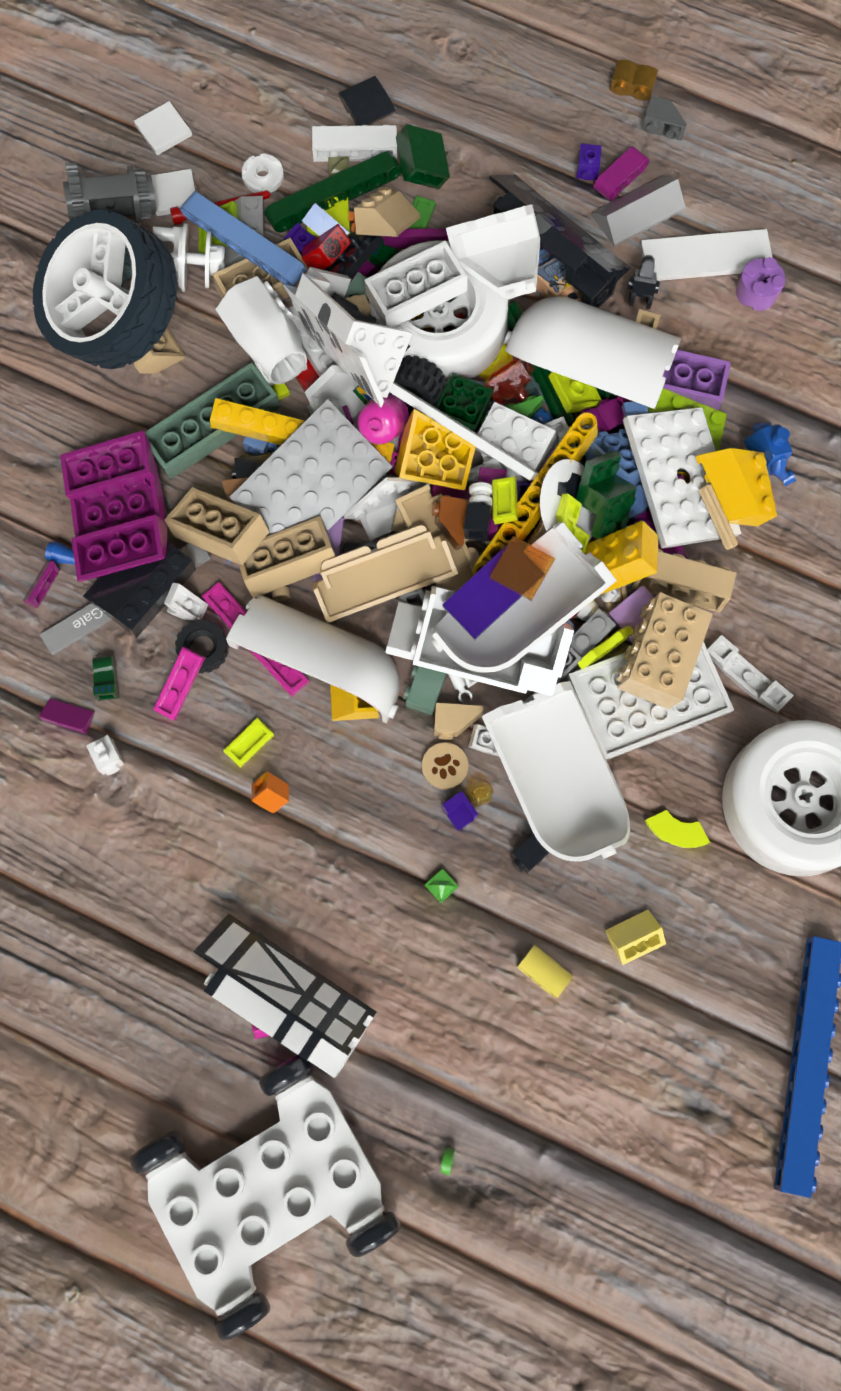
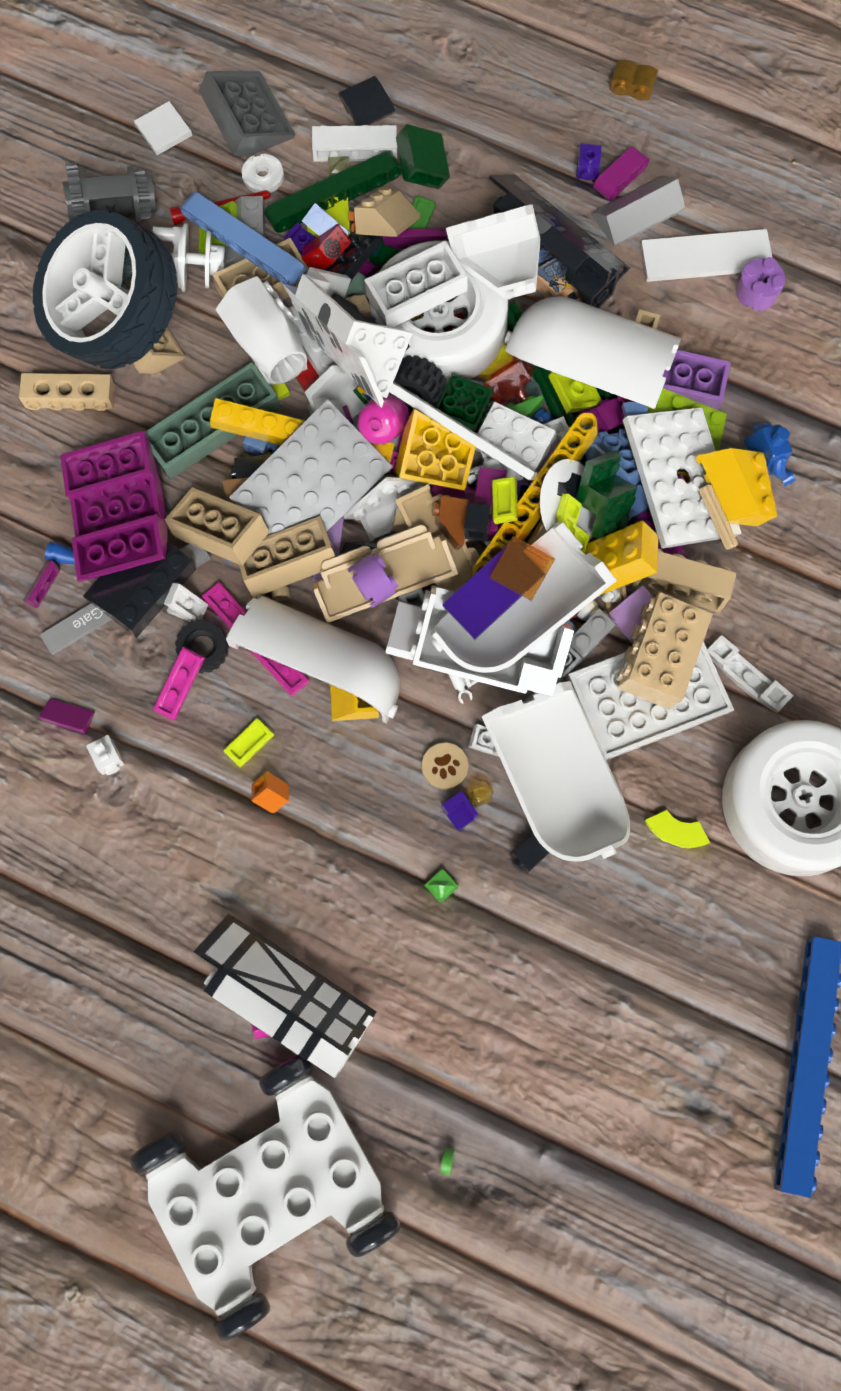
dark green leg [92,655,119,701] -> none
white tile [151,169,195,216] -> none
sand green brick [403,665,447,716] -> none
tan slope [434,703,483,740] -> none
white wheel [469,482,492,506] -> none
light yellow brick [517,944,573,999] -> none
neon yellow tile [578,626,634,670] -> none
light yellow brick [605,910,666,965] -> none
black hinge [627,254,660,309] -> none
dark grey slope [642,96,687,141] -> none
none -> tan brick [19,373,115,411]
none -> dark grey slope [199,71,295,156]
none -> medium lavender brick [347,553,399,609]

